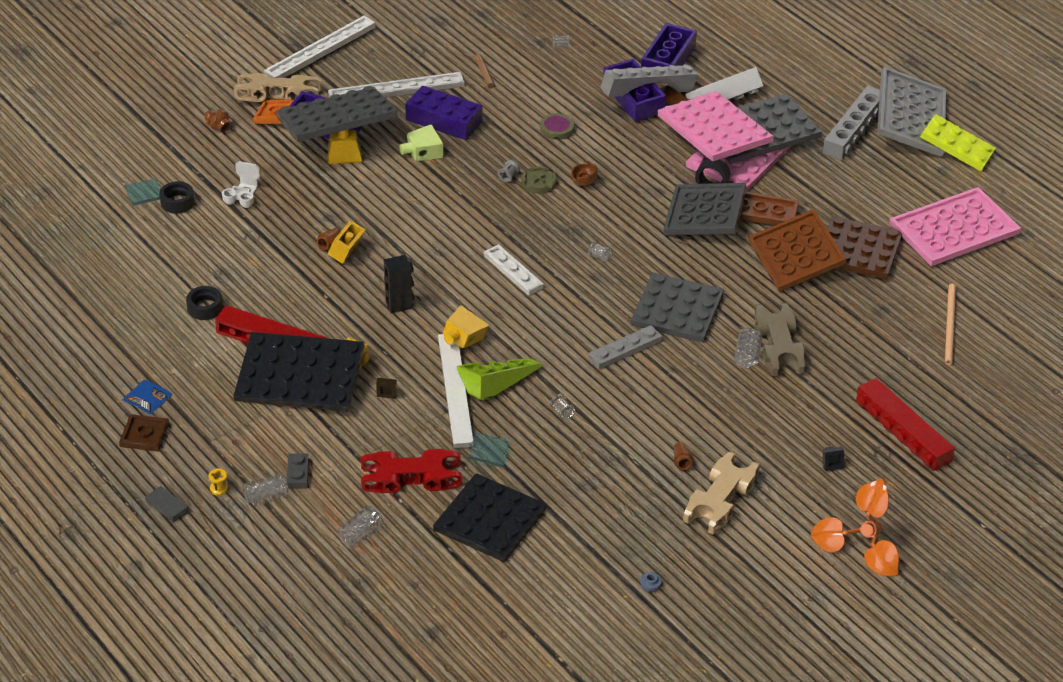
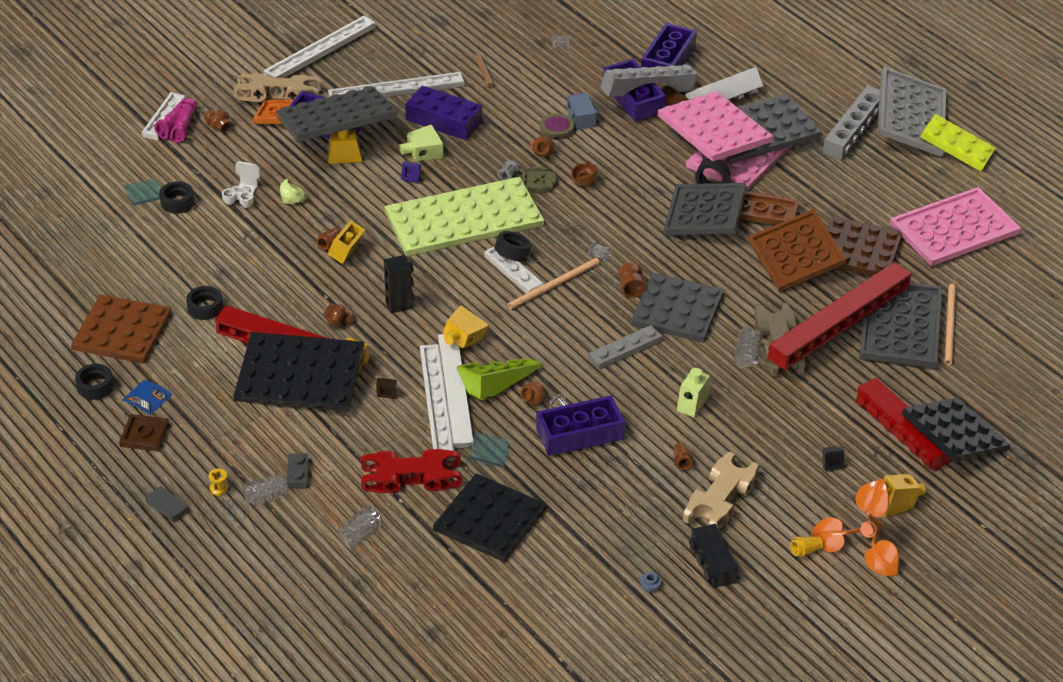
none -> dark orange plate [71,294,172,364]
none -> black tyre [75,364,114,400]
none -> white tile [142,92,186,140]
none -> dark pink piece [154,98,197,143]
none -> yellowish green piece [280,178,307,205]
none -> dark orange animal [323,303,355,327]
none -> yellowish green plate [384,177,544,256]
none -> dark purple tile [401,161,422,183]
none -> white tile [420,344,454,460]
none -> black tyre [494,231,532,261]
none -> light nougat piece [508,258,599,310]
none -> dark orange animal [520,382,546,406]
none -> dark orange animal [531,136,554,158]
none -> dark purple brick [536,395,625,456]
none -> sand blue brick [567,93,599,130]
none -> dark orange wheel [618,262,646,298]
none -> yellowish green torso [677,368,710,418]
none -> black brick [689,524,738,588]
none -> red brick [768,262,912,370]
none -> yellow cone [790,537,823,557]
none -> dark grey plate [859,277,942,368]
none -> yellow torso [883,474,926,518]
none -> black plate [902,398,1010,462]

